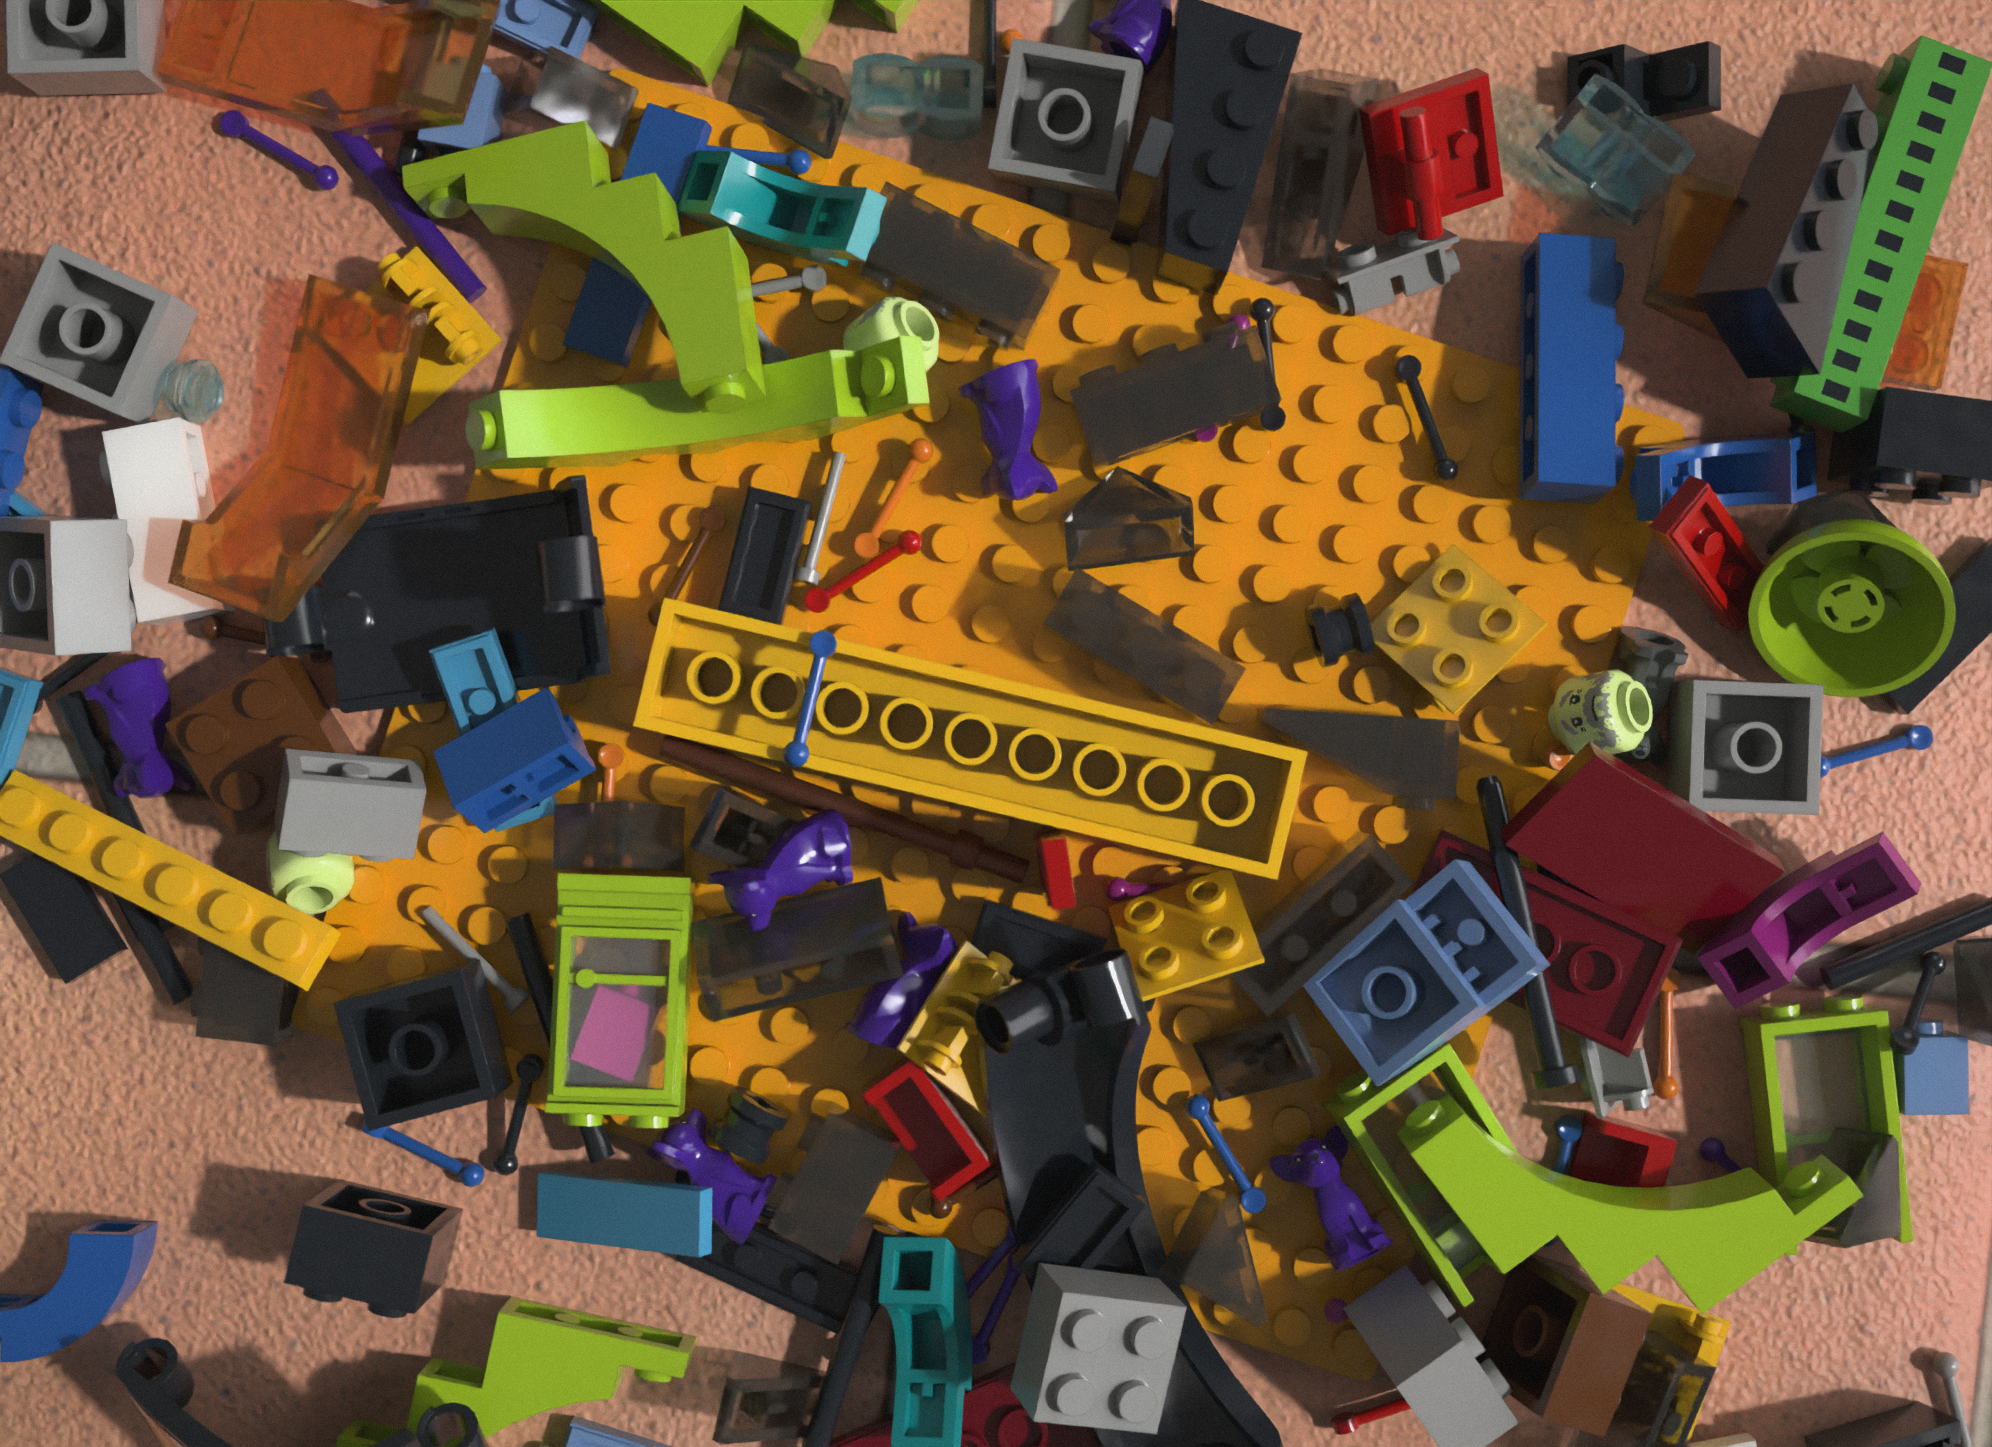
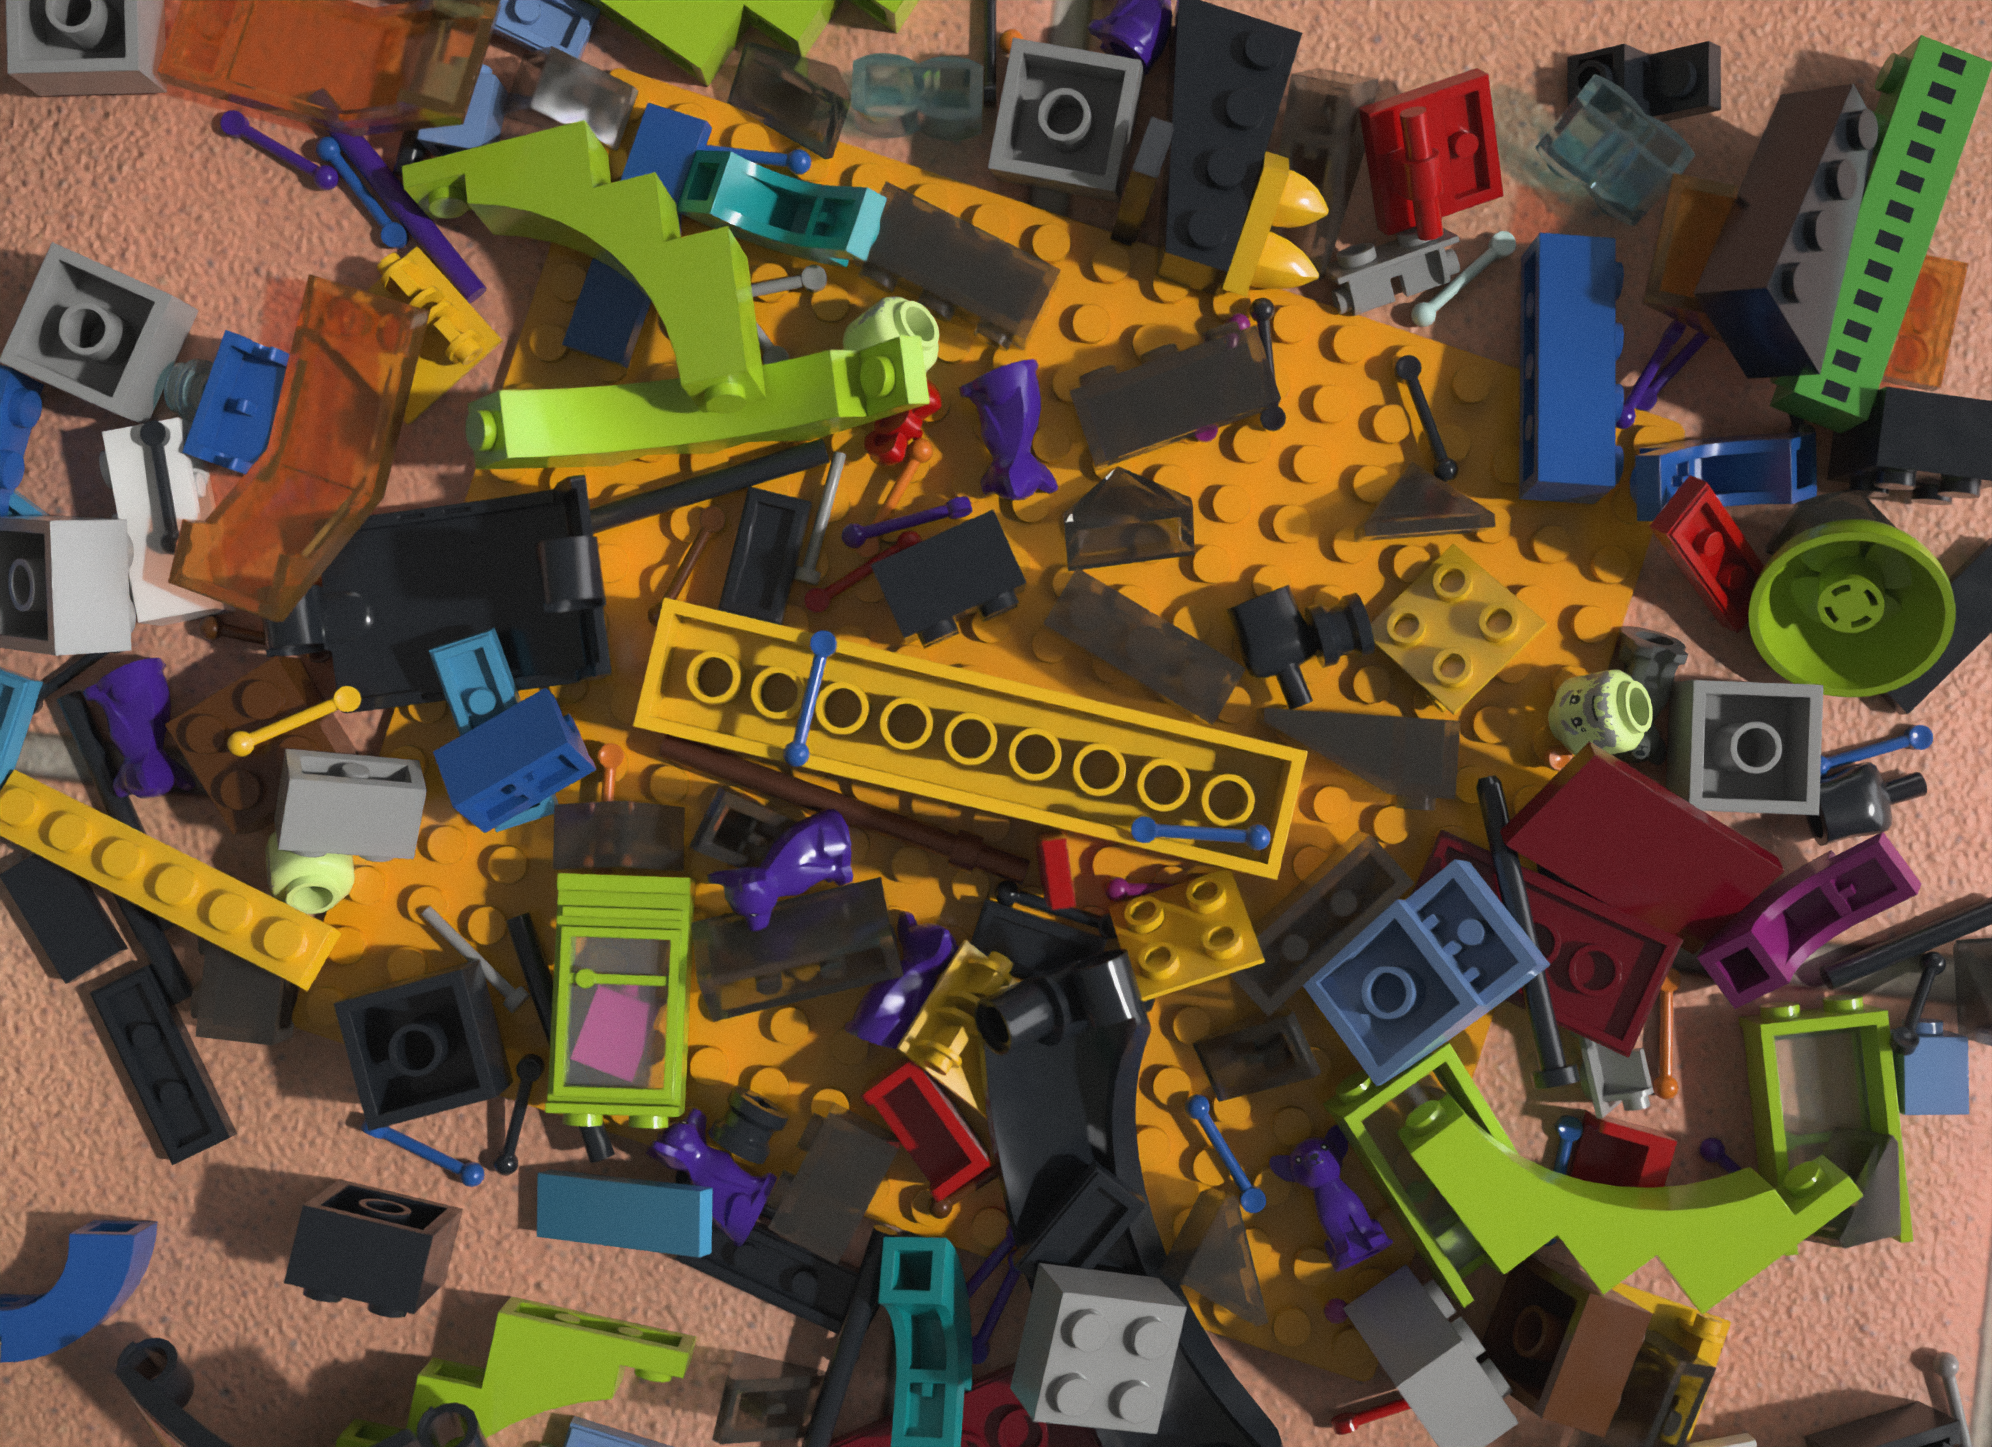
none -> black tile [90,965,237,1165]
none -> black hinge [140,421,187,555]
none -> blue hinge [182,330,308,482]
none -> yellow hinge [227,686,361,757]
none -> blue hinge [315,136,409,249]
none -> black bar [590,438,830,534]
none -> dark purple hinge [841,496,973,548]
none -> red piece [864,379,942,466]
none -> black brick [871,509,1027,649]
none -> black hinge [995,880,1117,939]
none -> blue hinge [1131,816,1271,851]
none -> yellow tile [1222,151,1329,297]
none -> black piece [1226,585,1317,710]
none -> clear smoke slope [1354,462,1496,542]
none -> light aqua hinge [1411,231,1516,327]
none -> dark purple hinge [1616,318,1687,429]
none -> dark purple hinge [1636,315,1718,412]
none -> black piece [1806,762,1927,846]

